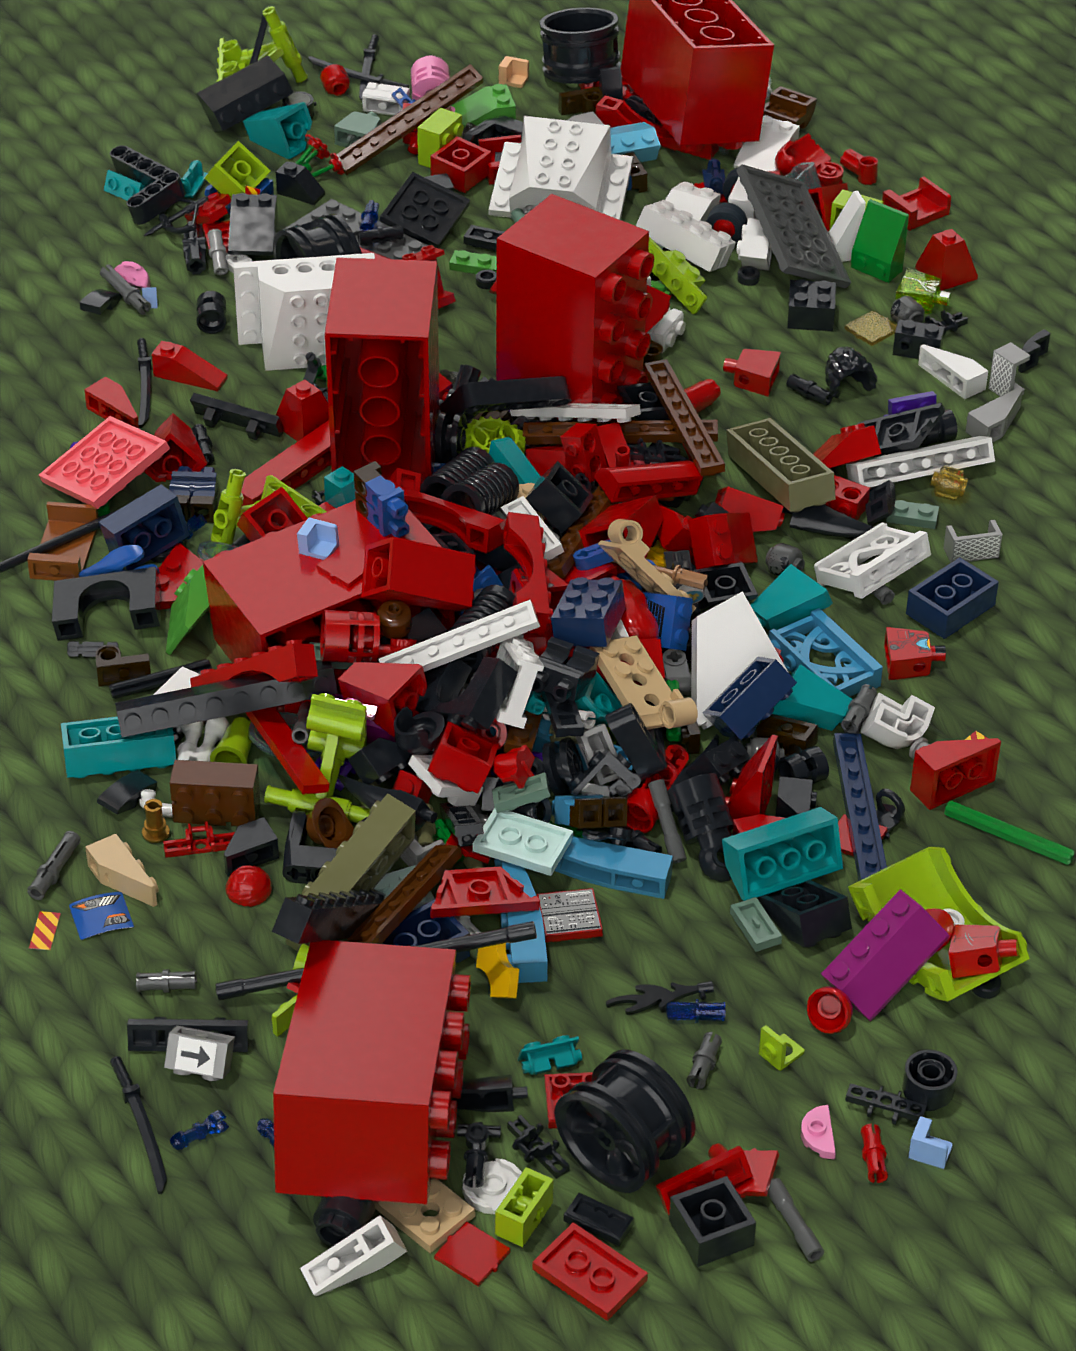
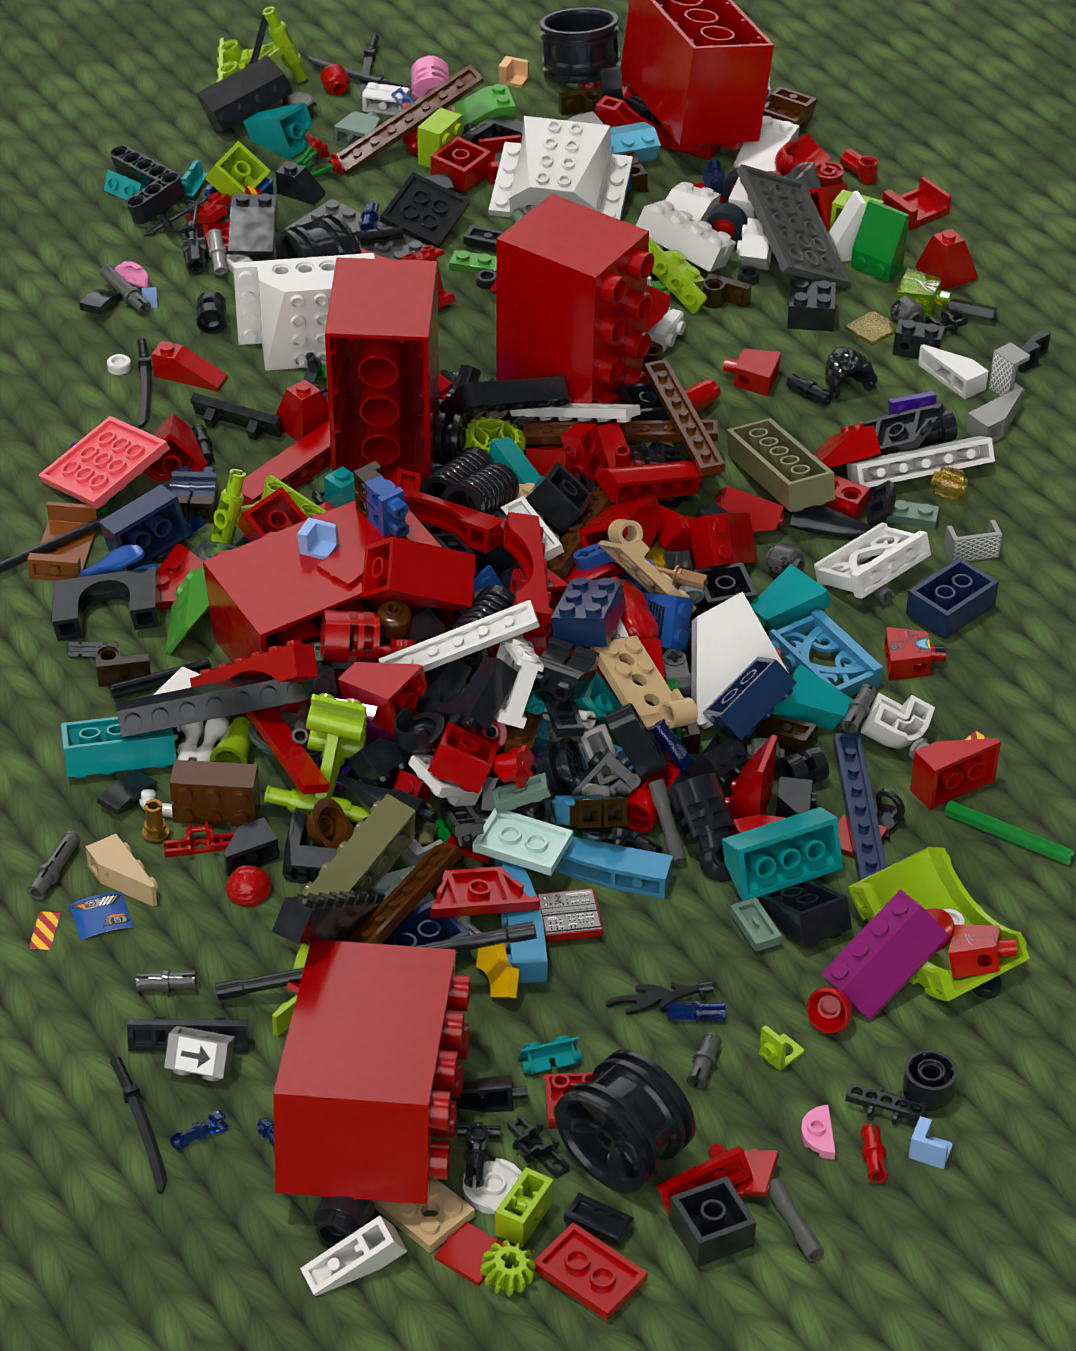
slope [84,377,139,429] -> none
none -> white tile [107,354,131,375]
none -> lime gear [480,1239,536,1297]
none -> clear blue axle [650,719,694,771]
none -> dark brown plate [703,273,752,309]
none -> black tile [948,298,998,319]

